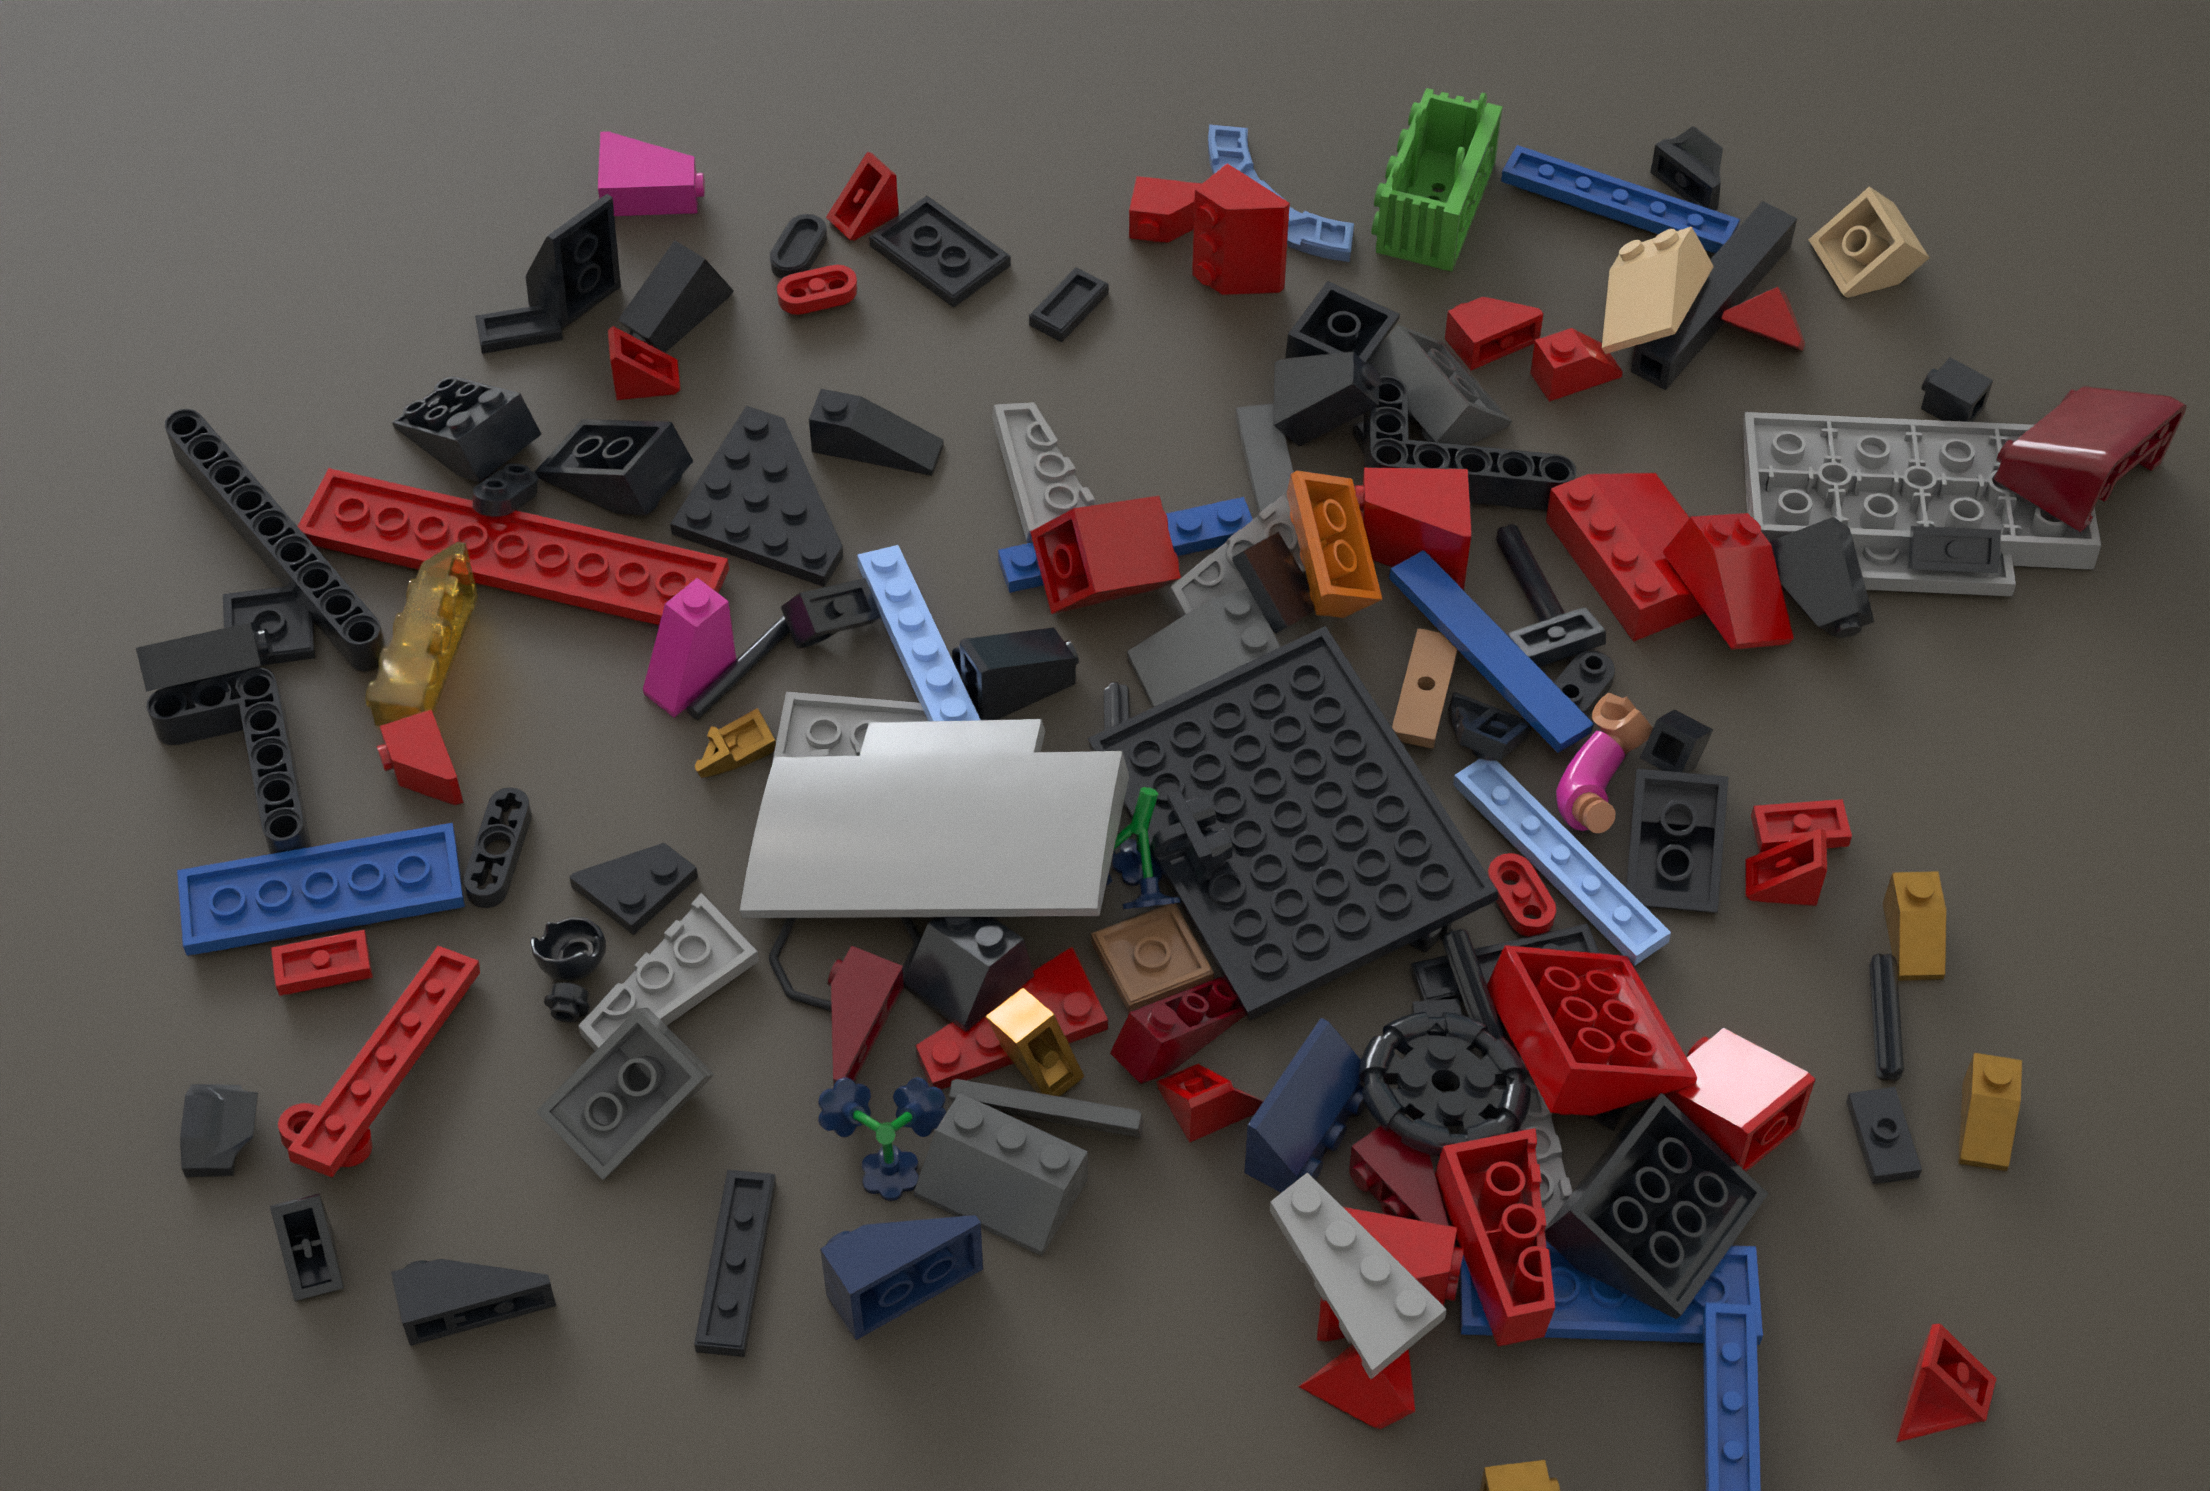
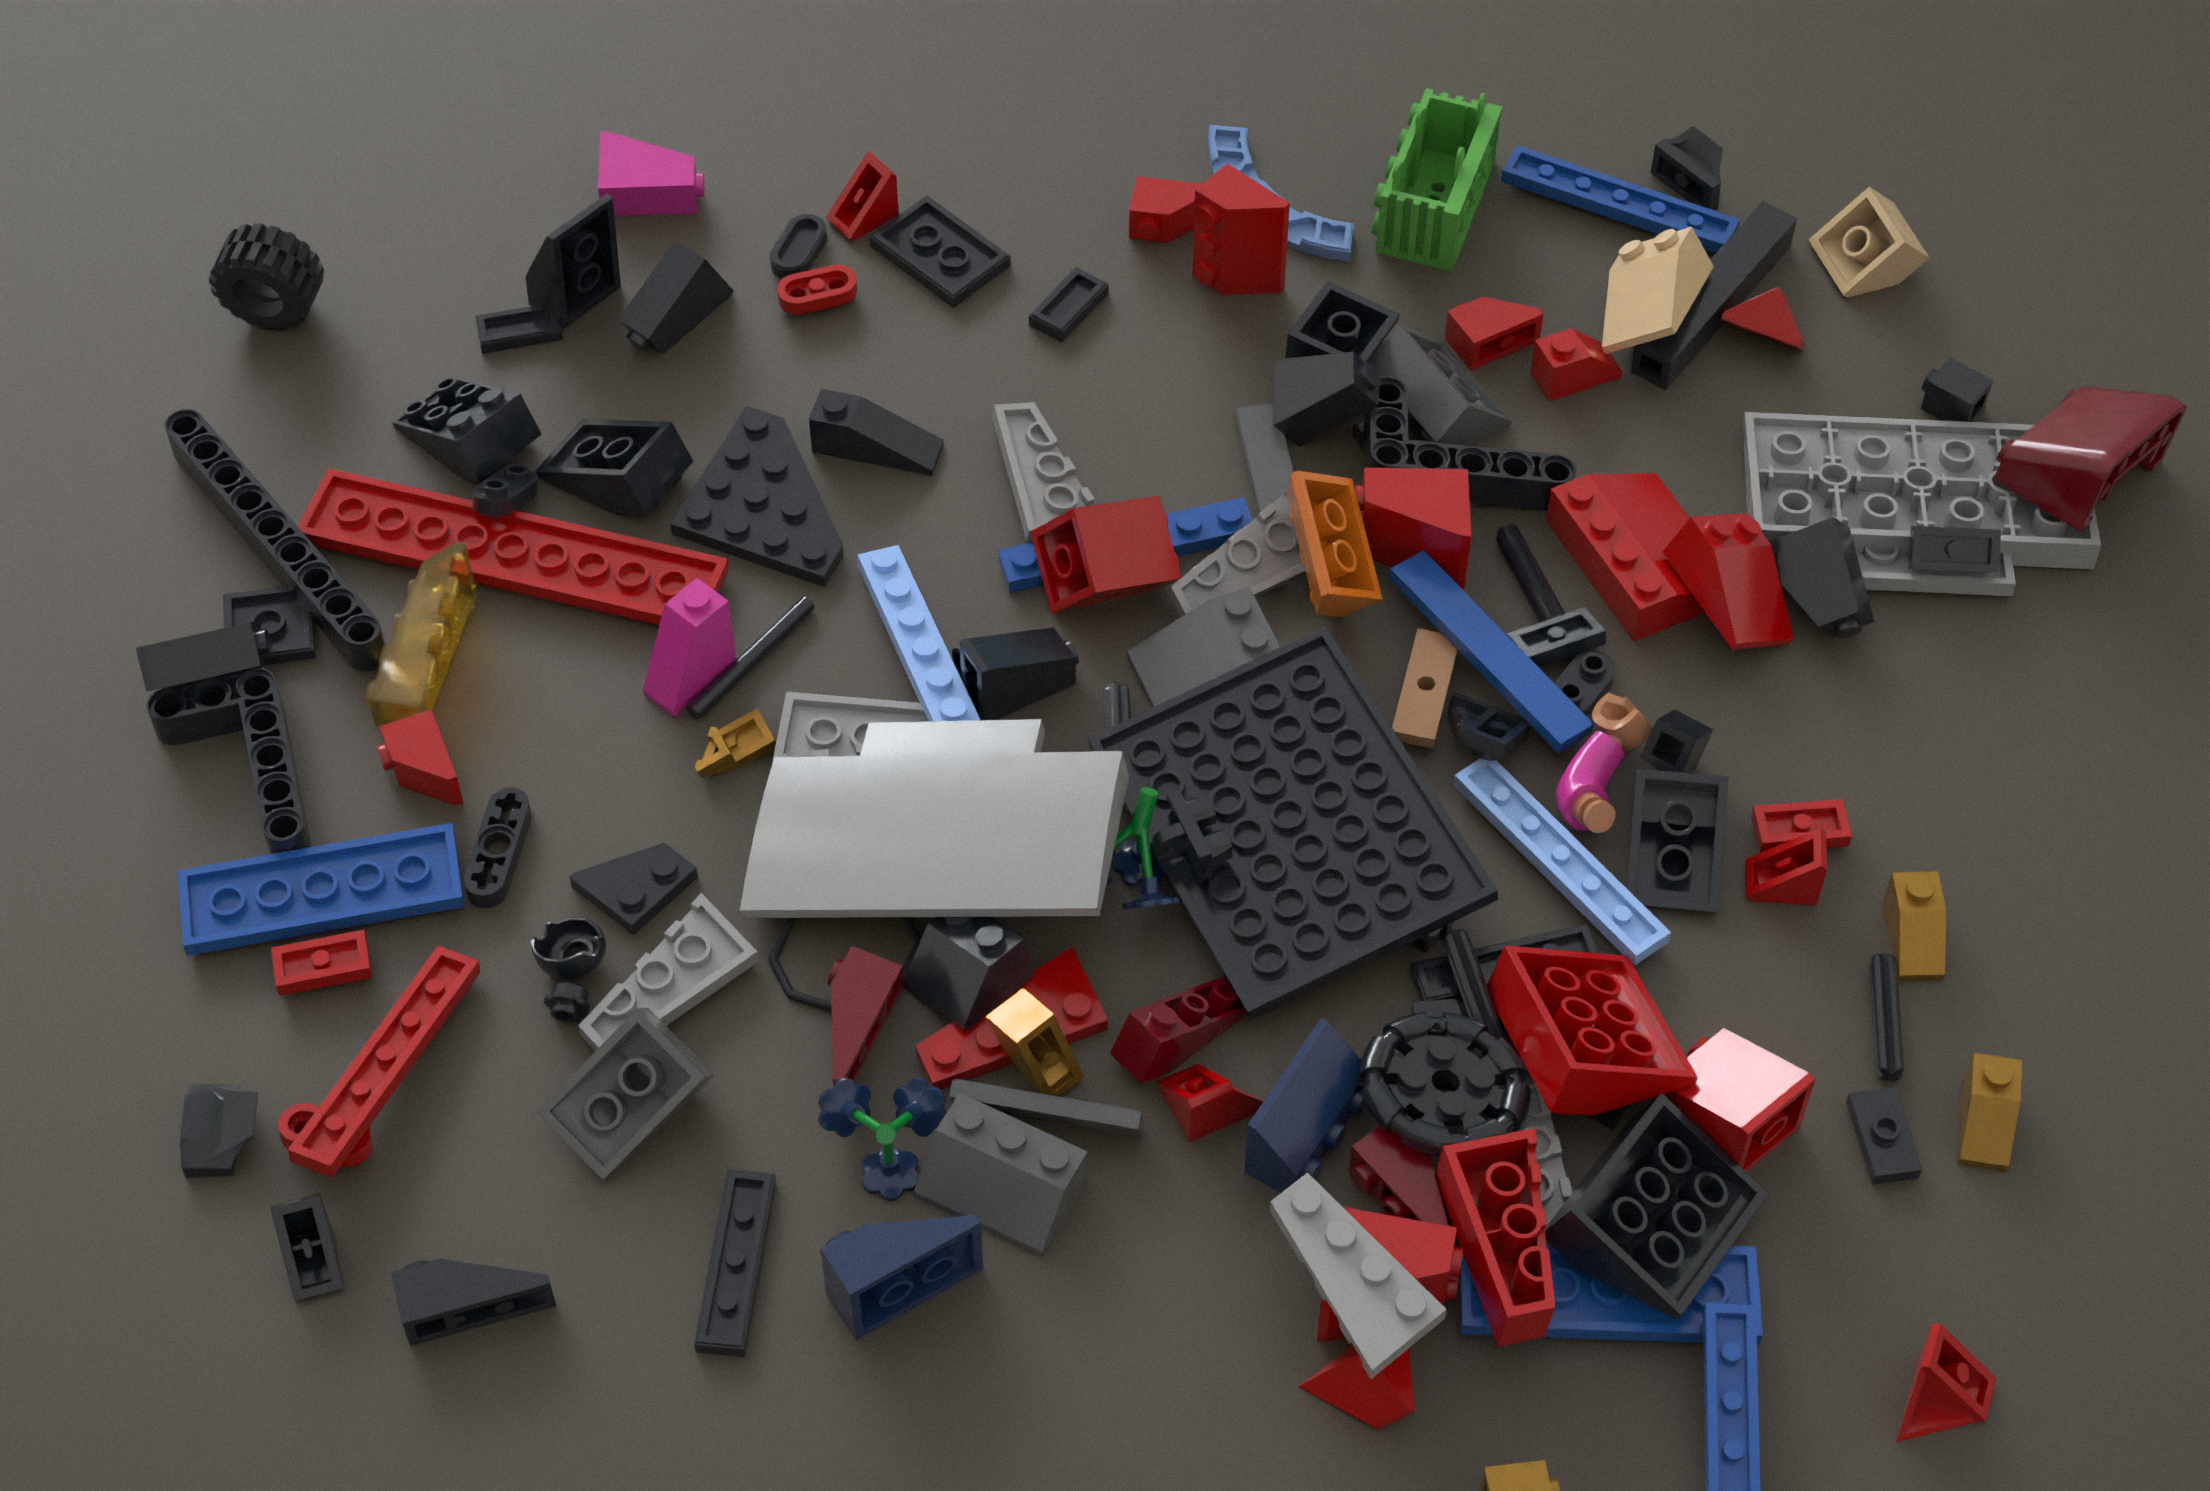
red slope [608,326,680,400] -> none
black plate [780,578,881,649] -> none
medium nougat tile [1091,903,1214,1013] -> none
black tile [1232,531,1315,634] -> none
red plate [1488,853,1556,937] -> none
none -> black tyre [209,223,324,331]

